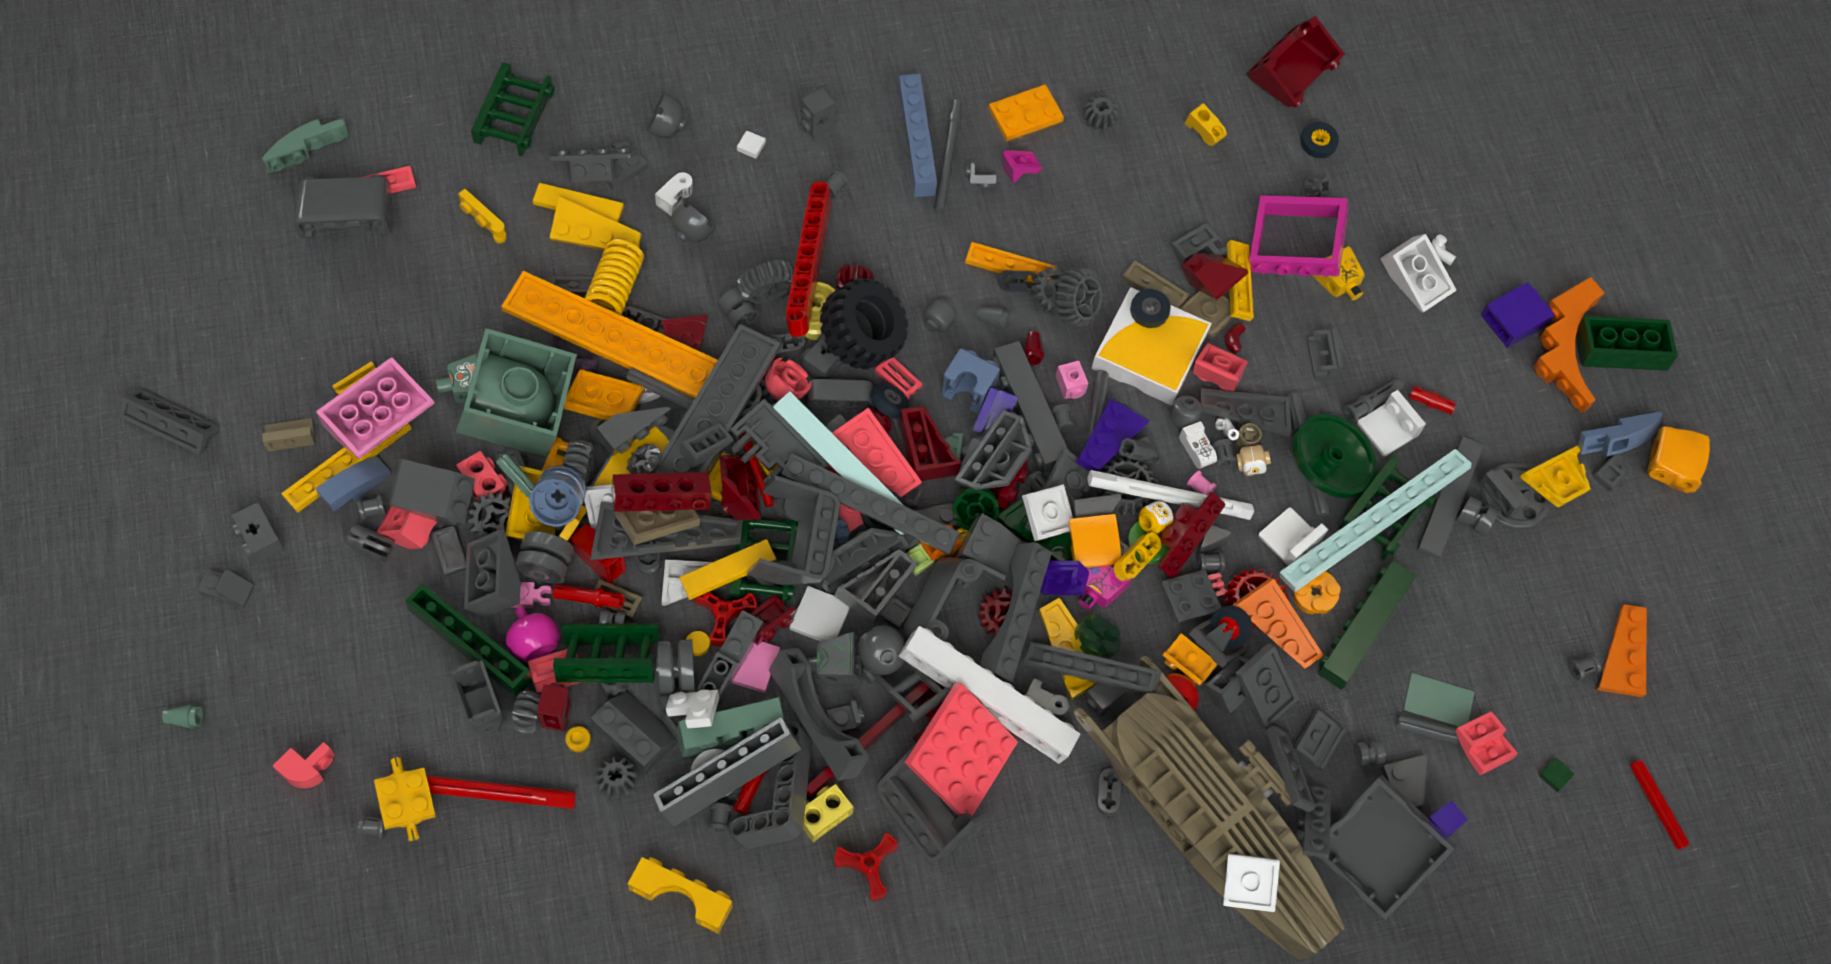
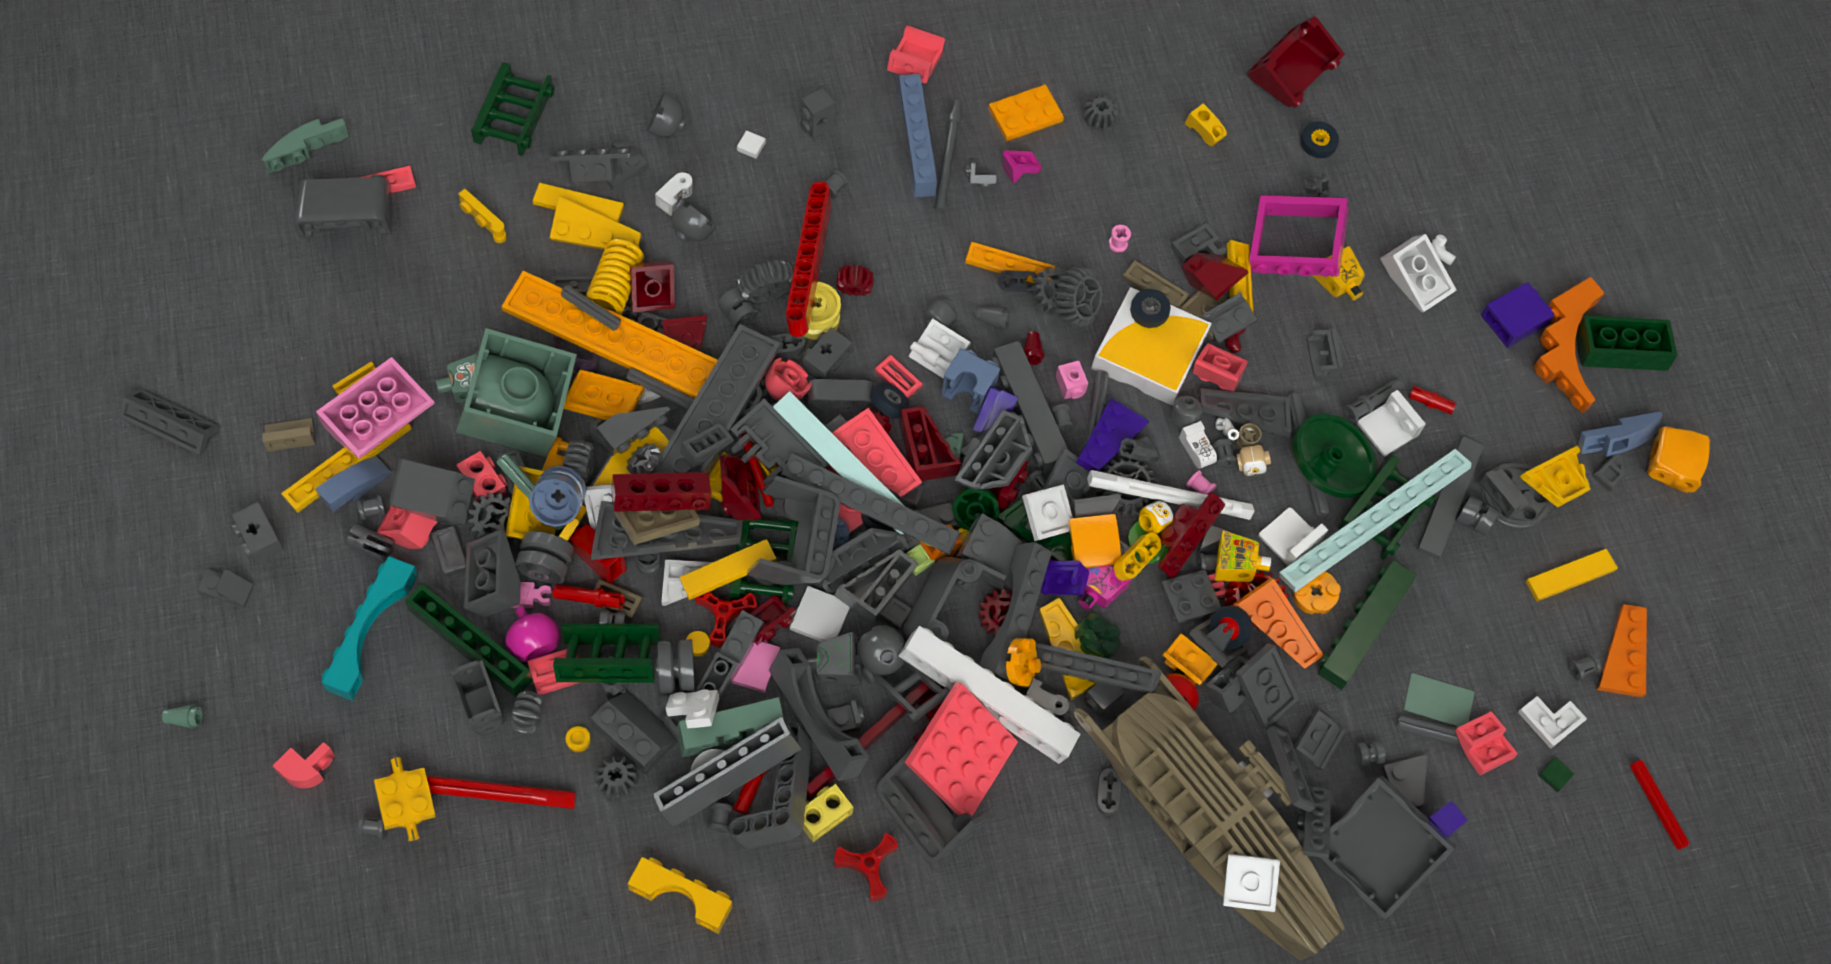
dark red brick [537,683,572,732] -> none
black tyre [820,278,908,369] -> none
none -> teal arch [321,556,418,701]
none -> dark grey axle [561,285,621,331]
none -> dark red slope [630,260,675,312]
none -> coral panel [887,25,945,84]
none -> white plate [909,319,971,379]
none -> light orange plate [1006,638,1041,687]
none -> bright pink bush [1109,225,1131,252]
none -> dark grey plate [1202,292,1257,343]
none -> torso [1214,531,1271,582]
none -> white plate [1518,696,1587,749]
none -> yellow tile [1526,549,1618,602]

